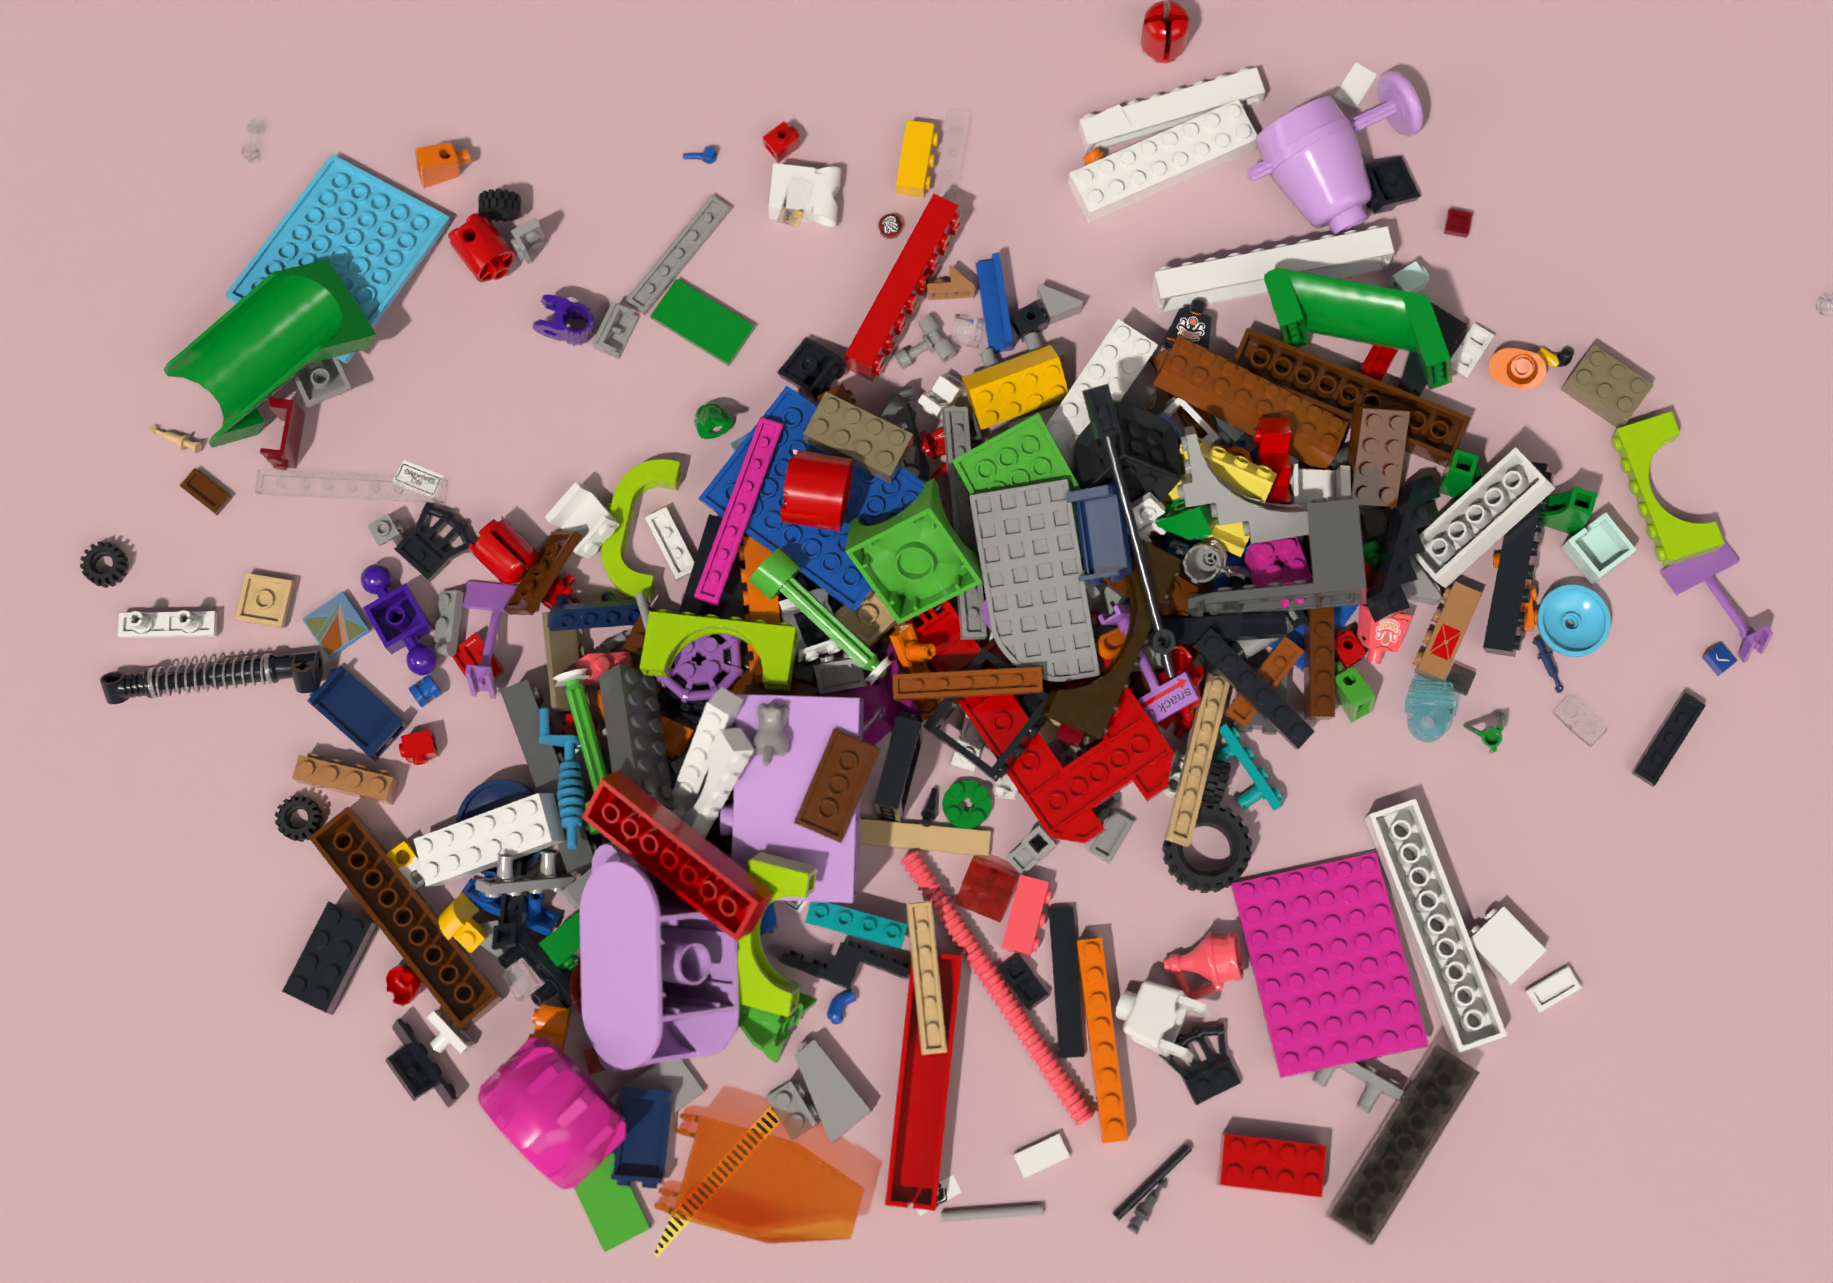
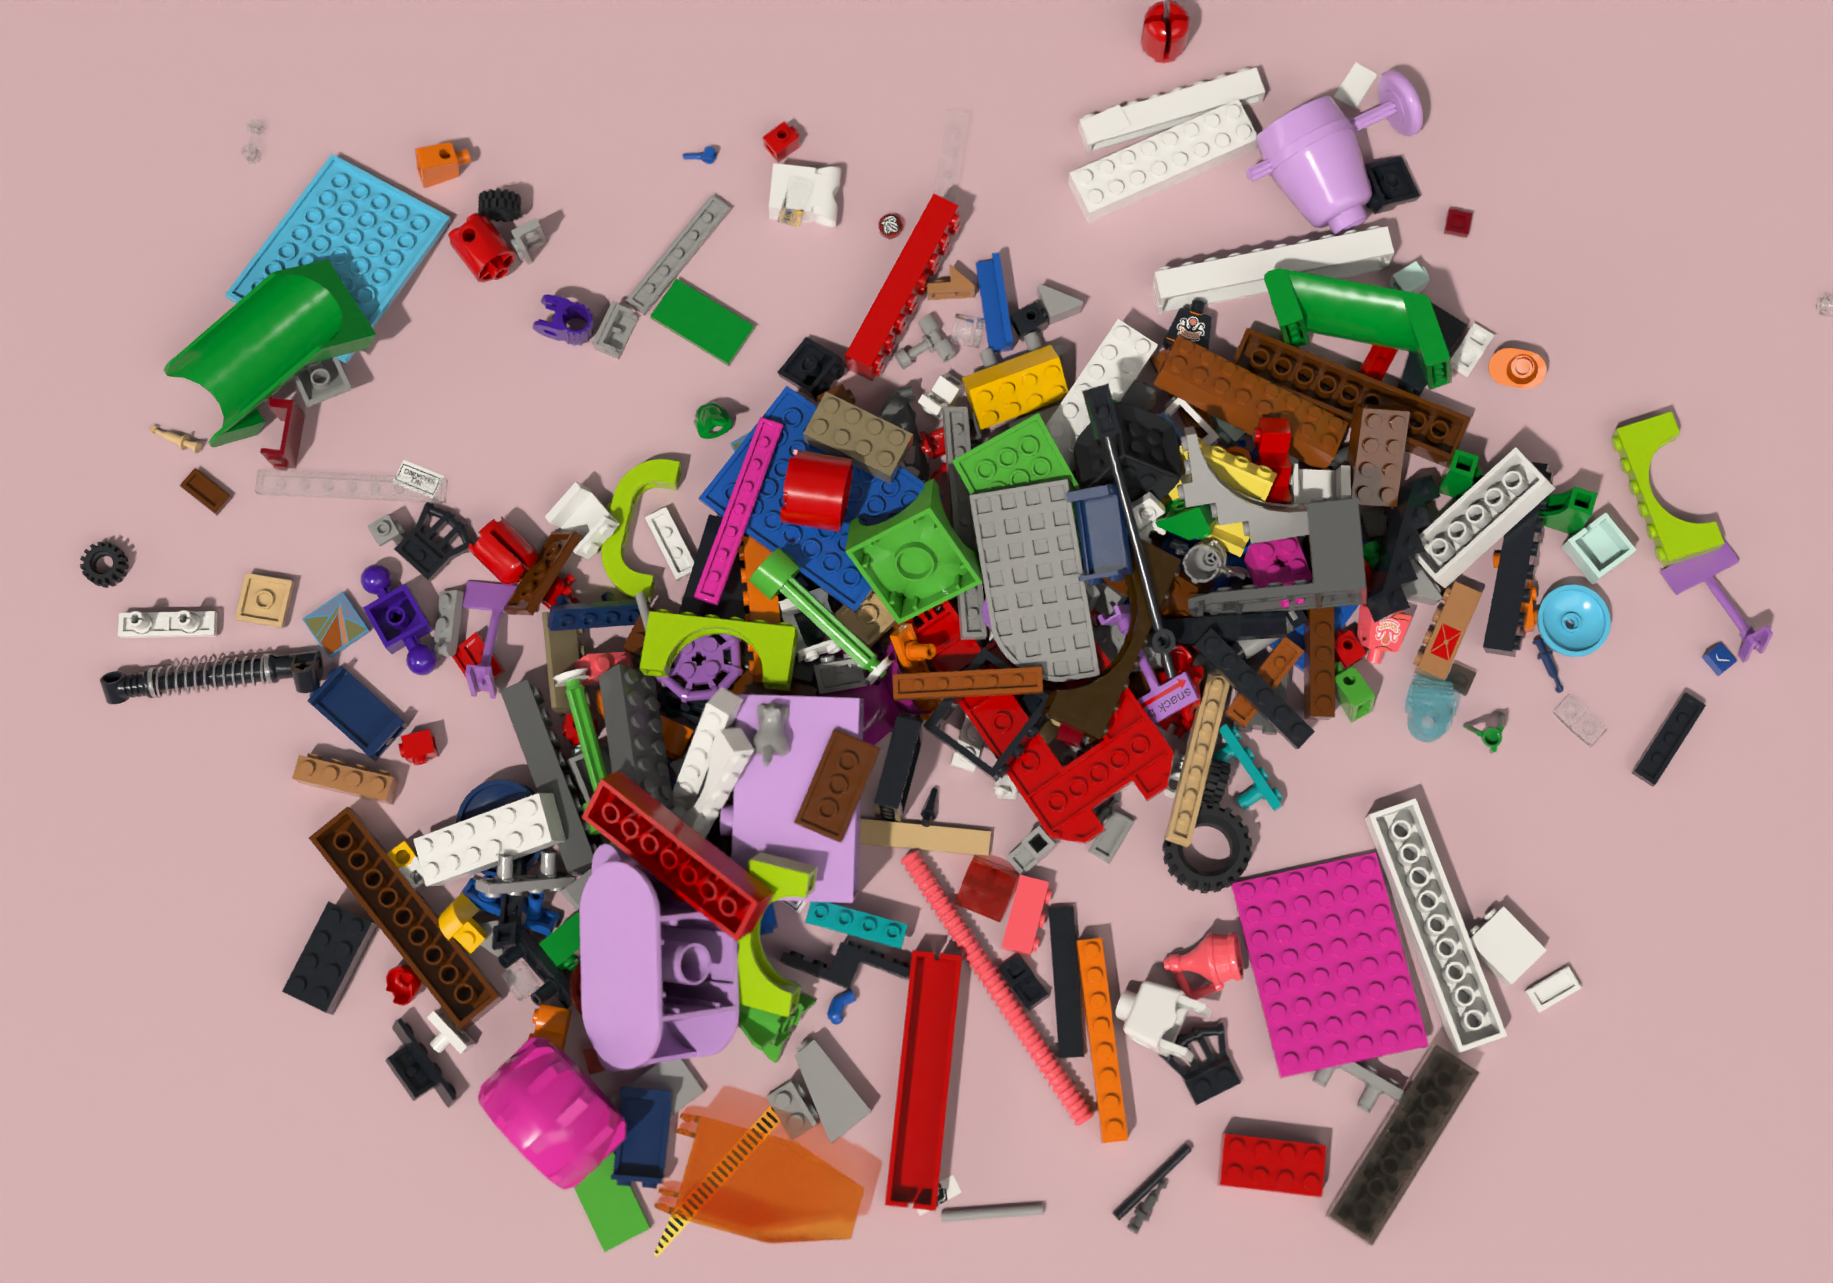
black tyre [275,795,323,842] -> none
blue wheel [408,674,442,707] -> none
dark azure piece [539,708,585,850] -> none
light grey piece [590,625,634,654] -> none
yellow brick [896,120,938,198] -> none
tan tile [906,901,947,1055] -> none
green plate [942,780,991,830] -> none
white tile [1013,1134,1070,1178] -> none
orange plate [1082,147,1105,166] -> none
orange tile [1095,627,1125,659] -> none
arm [1537,347,1573,368] -> none
dark tan brick [1561,344,1653,428] -> none

